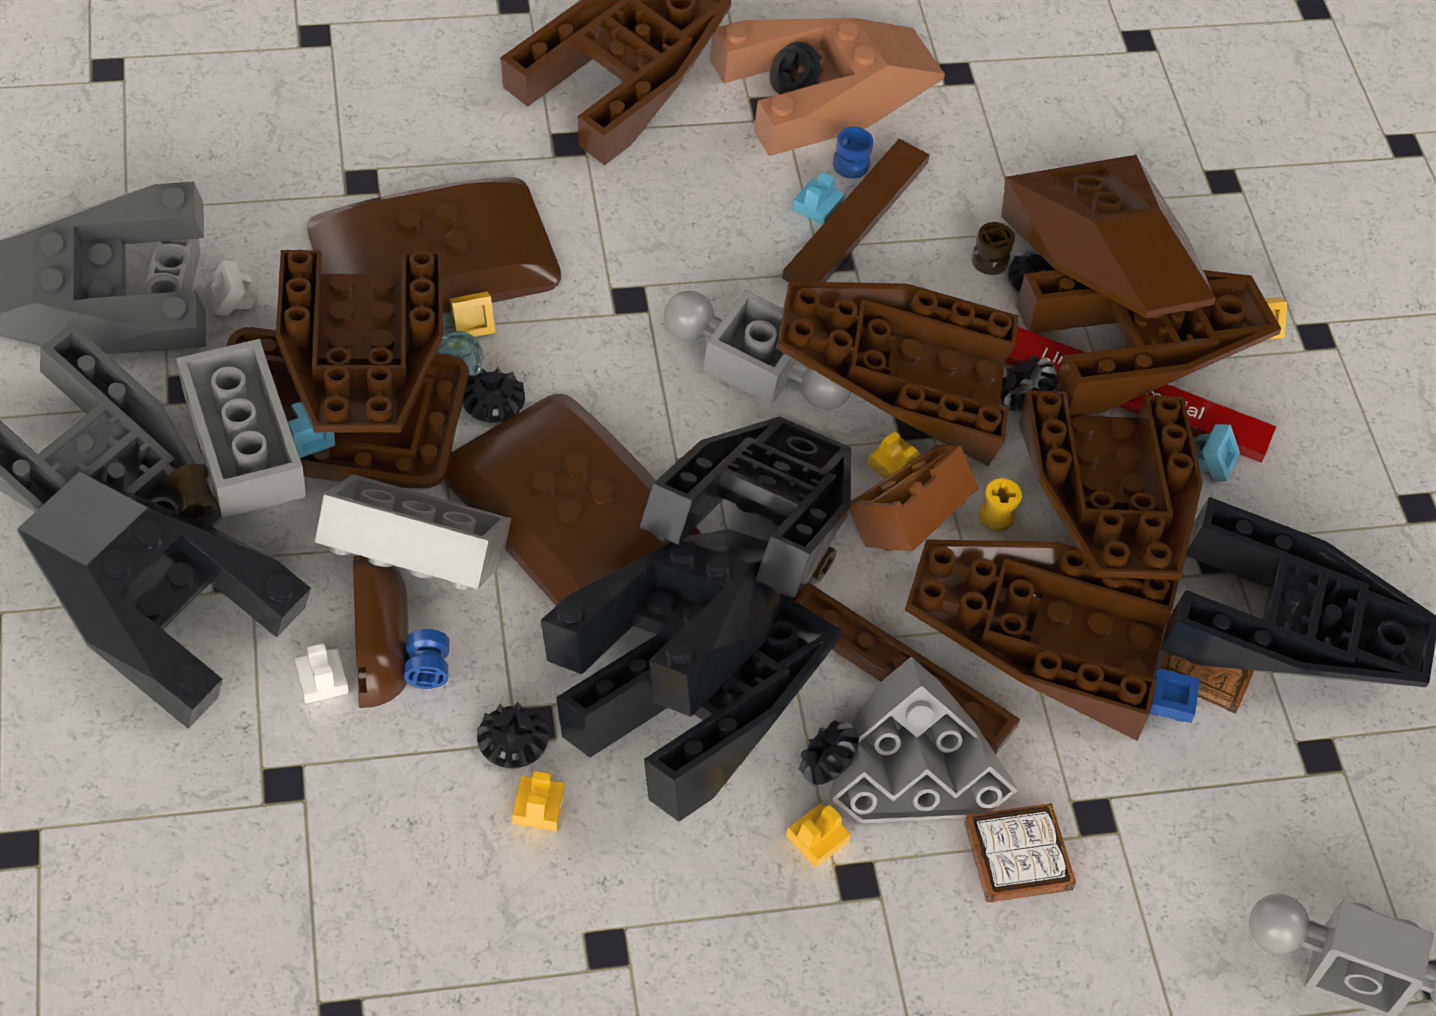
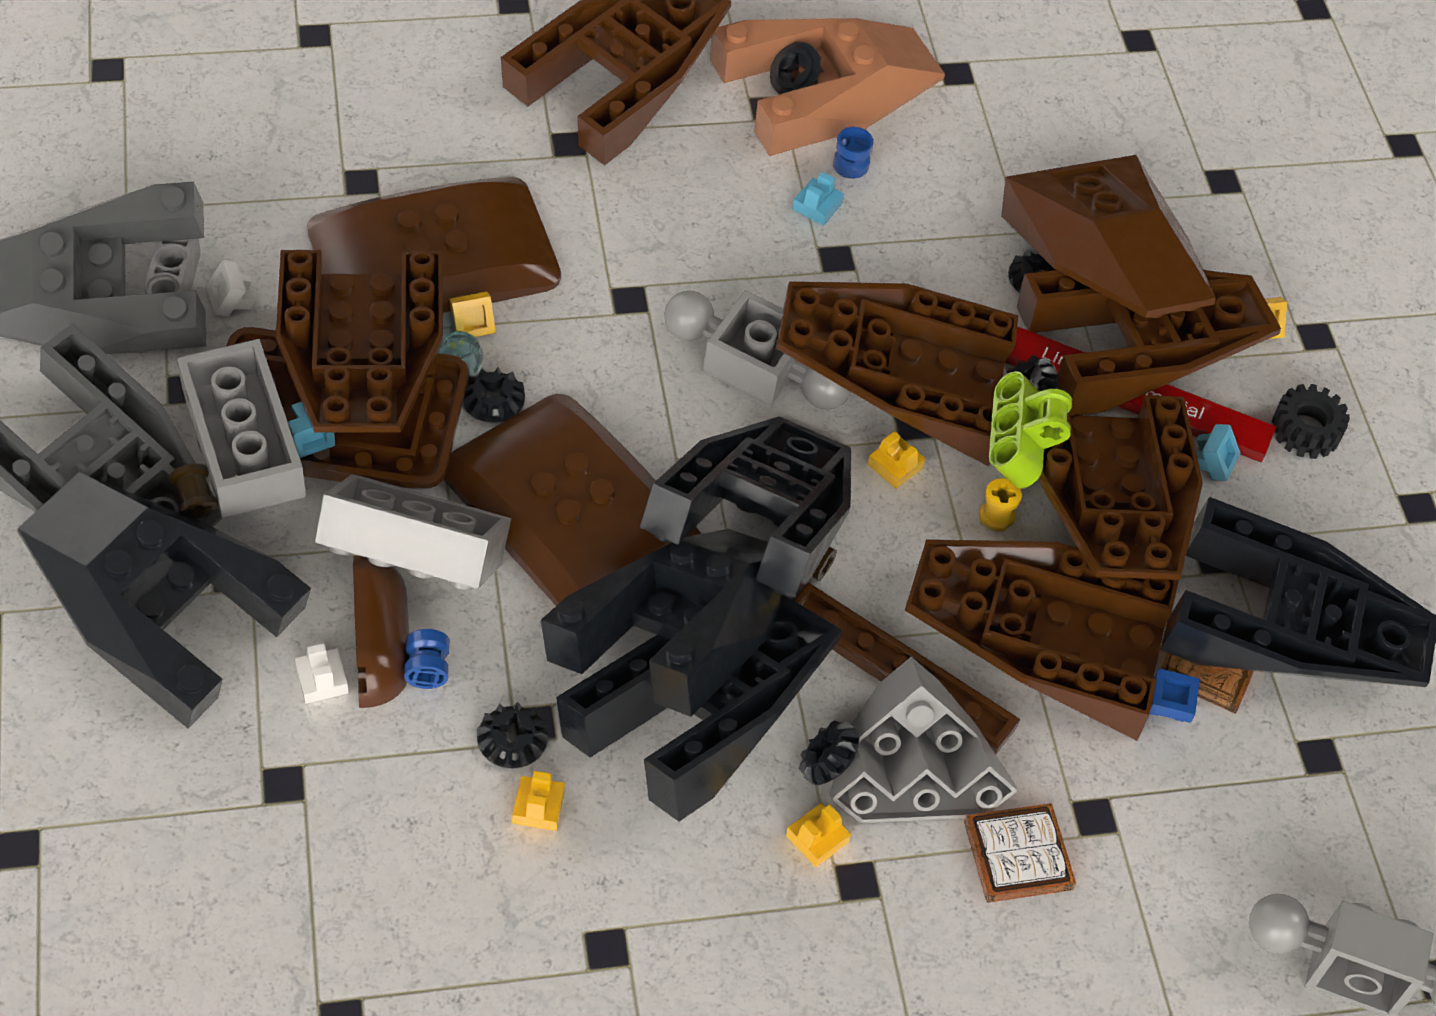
reddish brown tile [782,139,930,282] -> none
dark orange wedge [849,445,979,551] -> none
dark brown wheel [972,222,1015,275] -> none
none -> lime beam [989,371,1072,488]
none -> black tyre [1271,384,1350,459]

